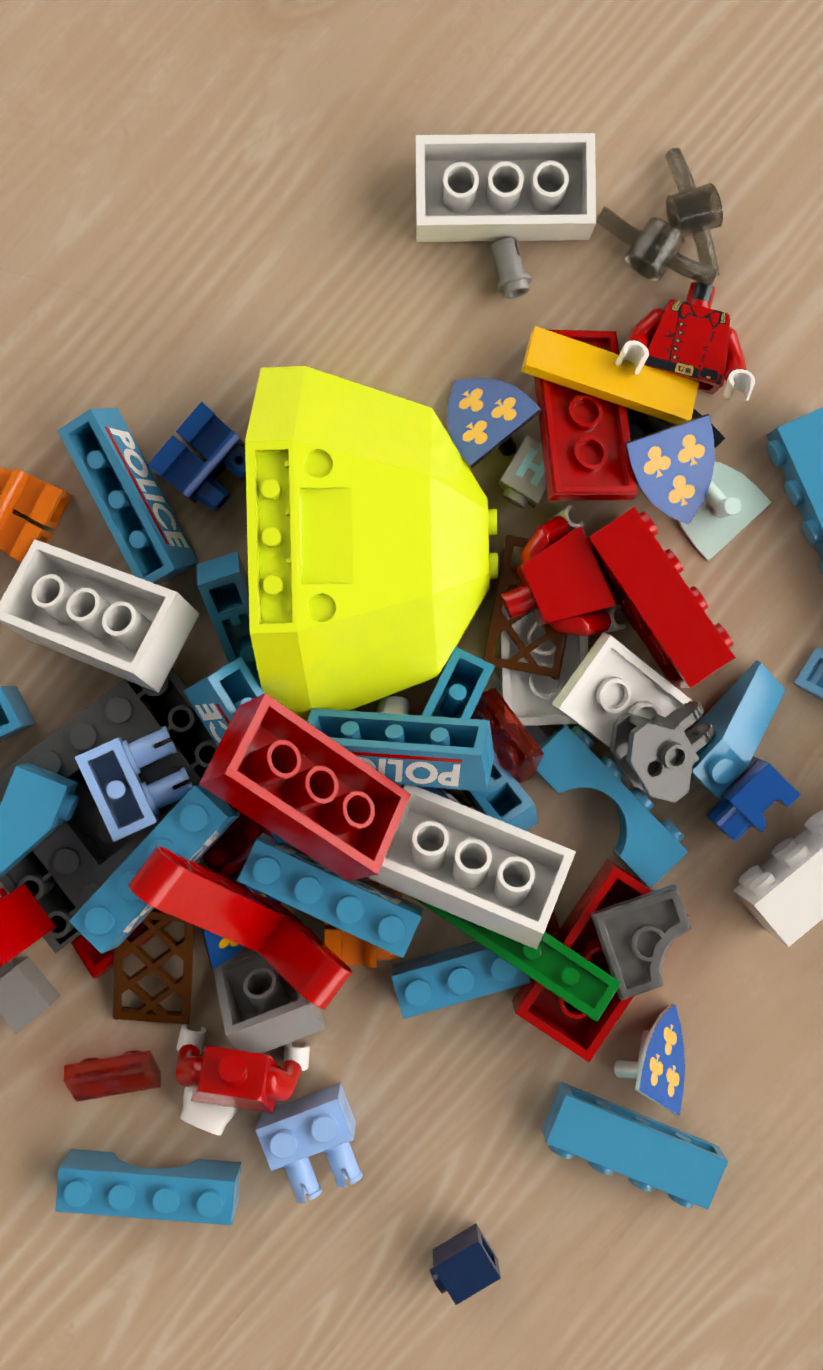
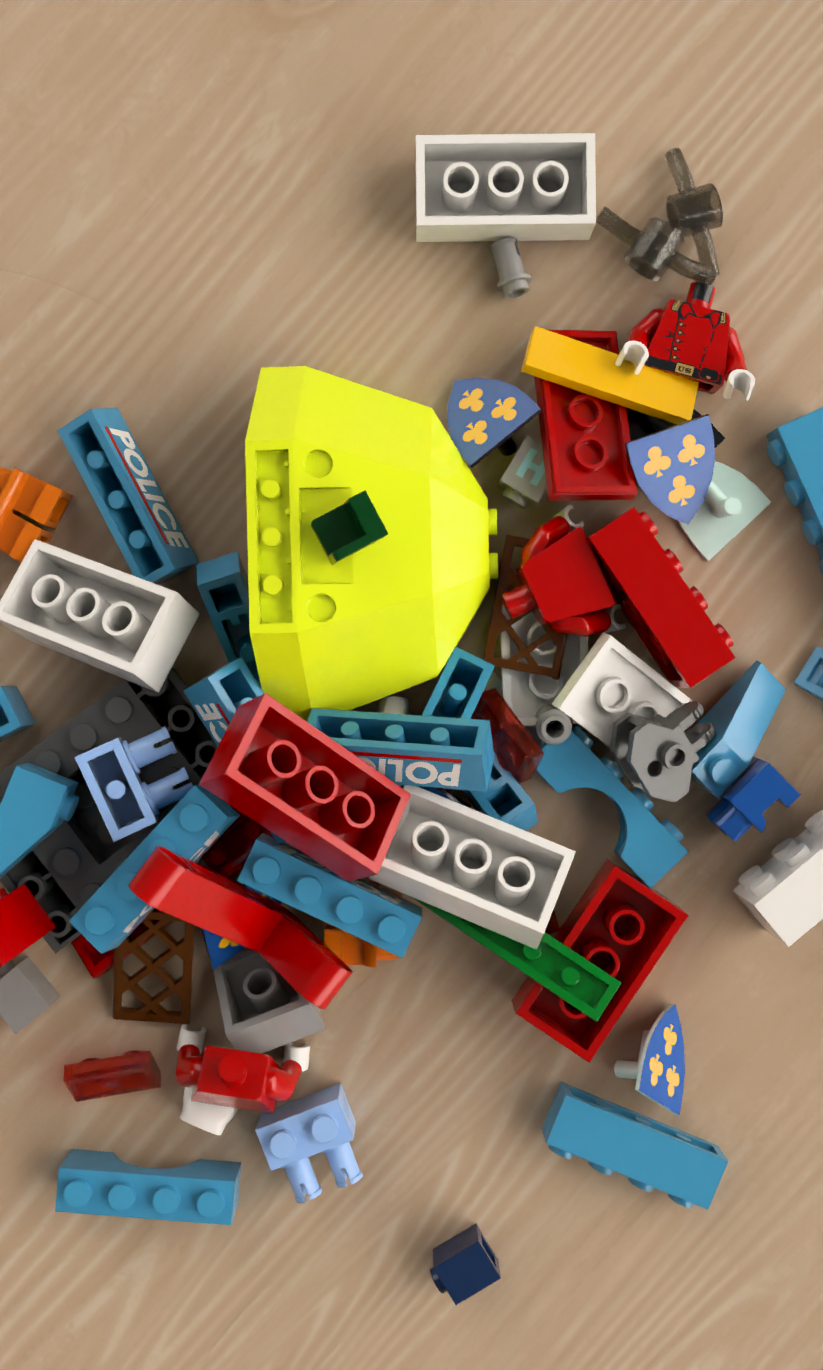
blue hips [147,401,246,512] -> none
dark azure brick [391,941,531,1019] -> none
flat silver tile [590,884,692,1000] -> none
none -> dark green panel [311,490,388,565]
none -> light grey pin [535,704,572,745]

